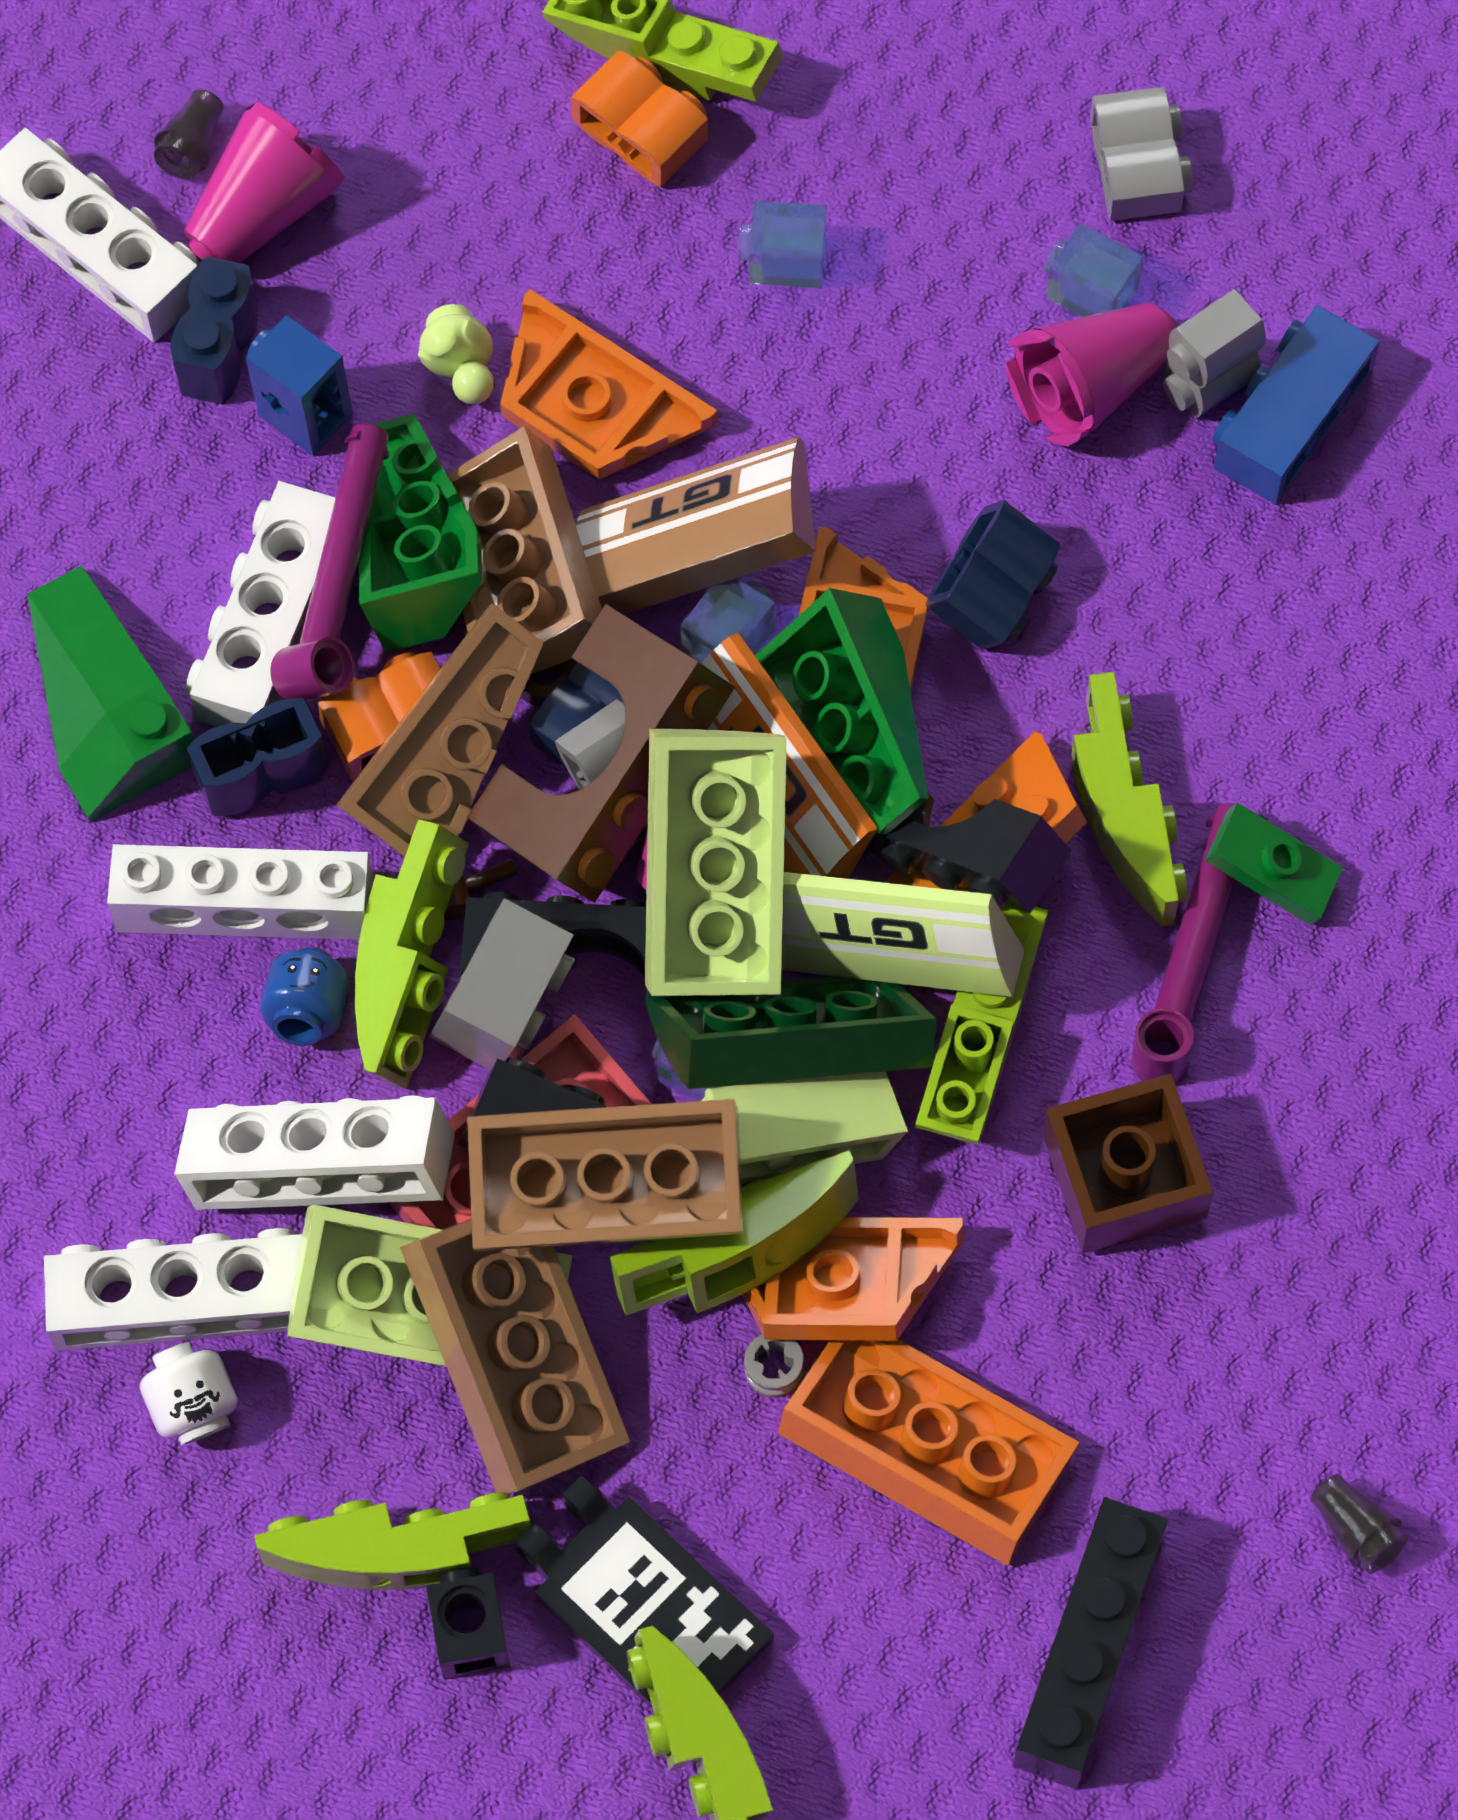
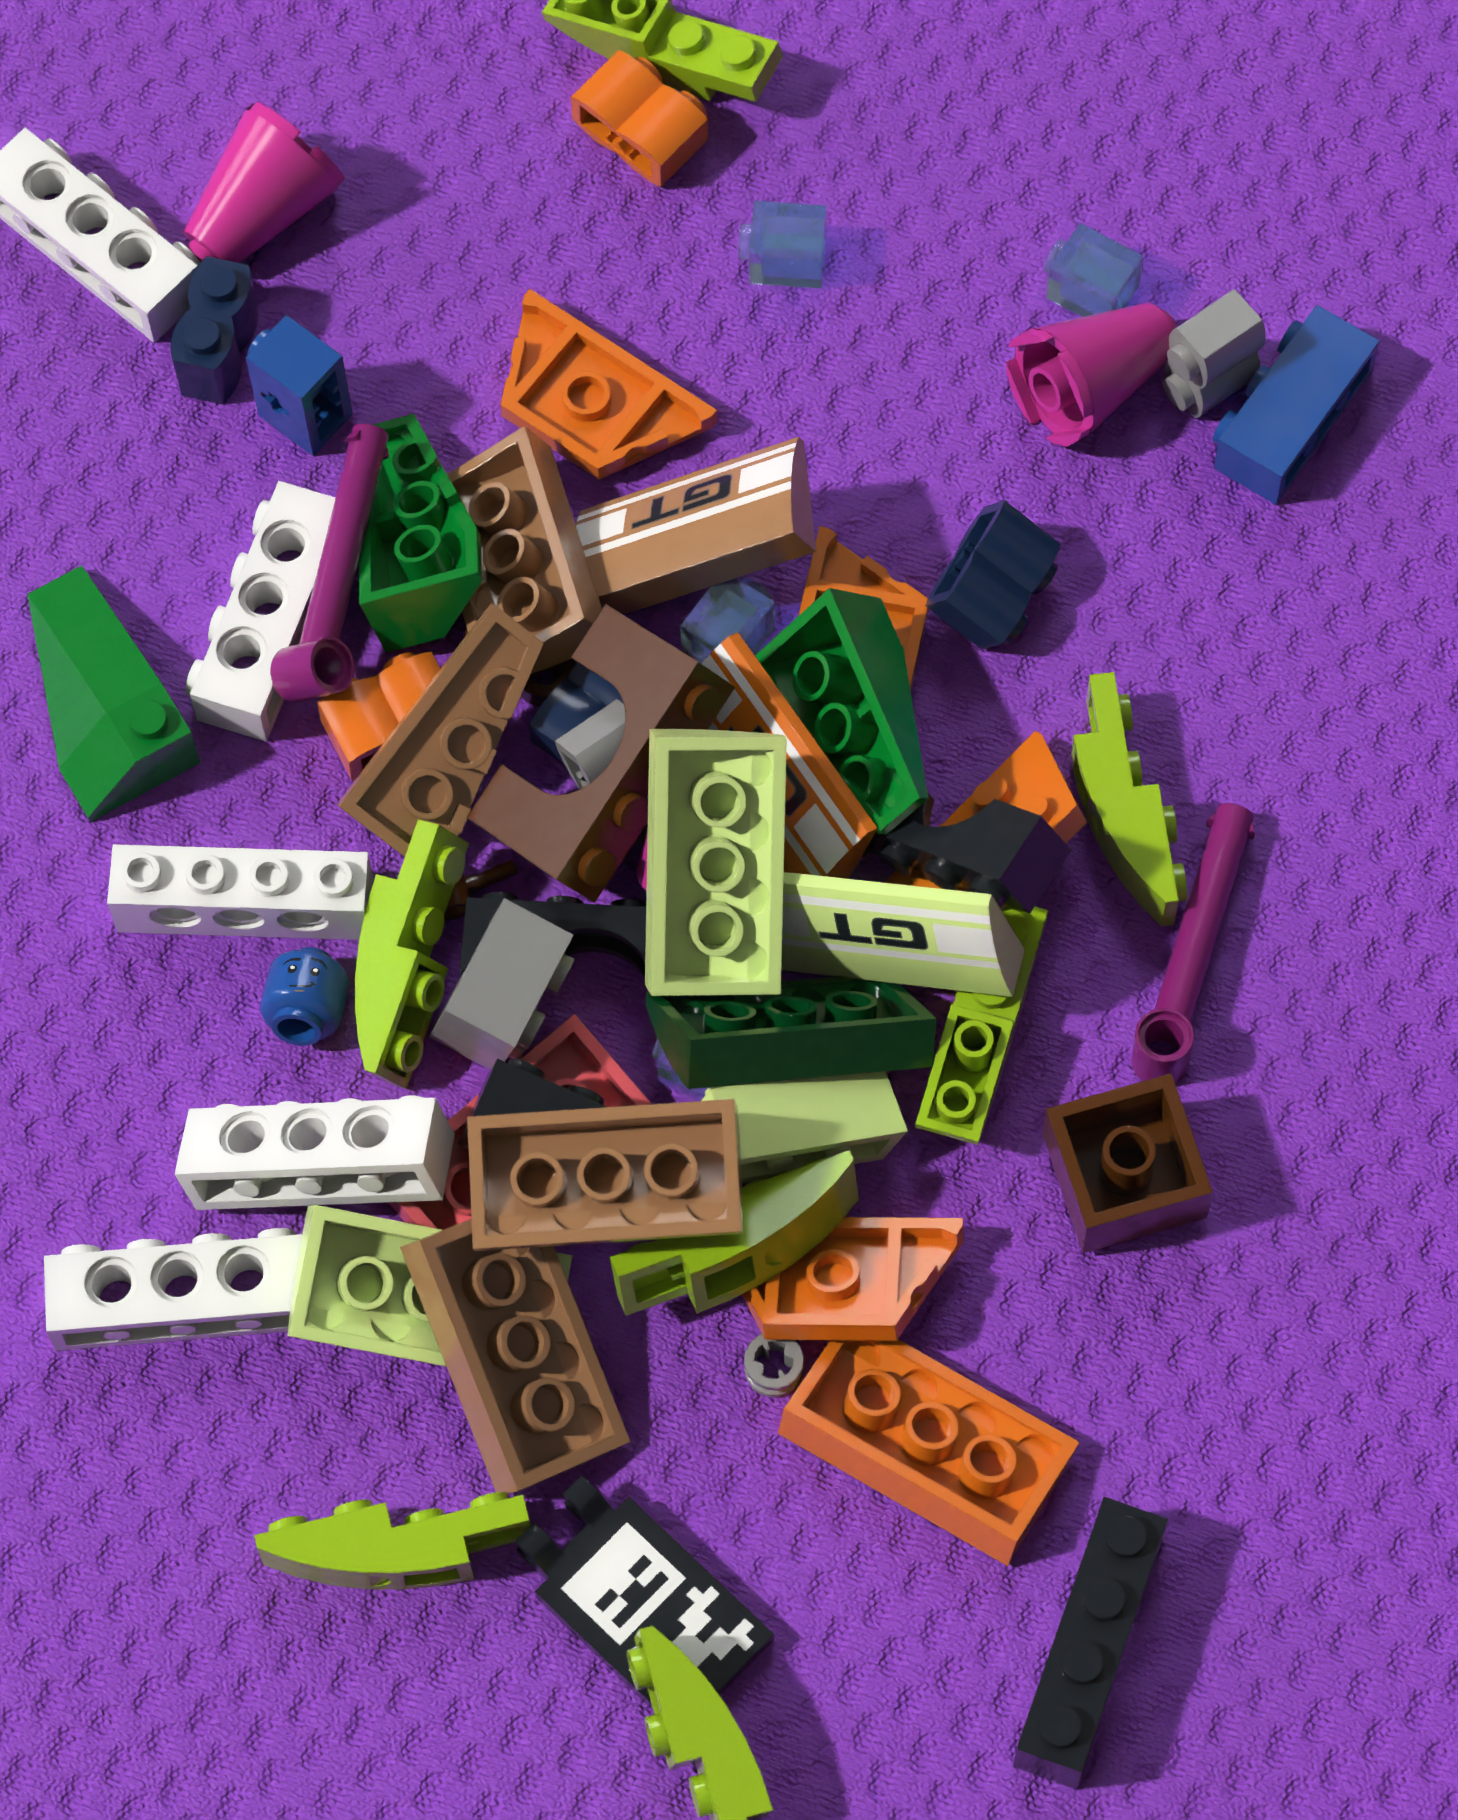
white head [140,1342,238,1446] -> none
clear smoke cone [154,89,224,179] -> none
dark blue brick [187,698,328,816] -> none
yellowish green animal [418,304,495,405] -> none
black brick [426,1568,510,1680] -> none
light grey brick [1090,87,1193,221] -> none
green plate [1205,802,1343,925] -> none
clear smoke cone [1310,1474,1408,1574] -> none

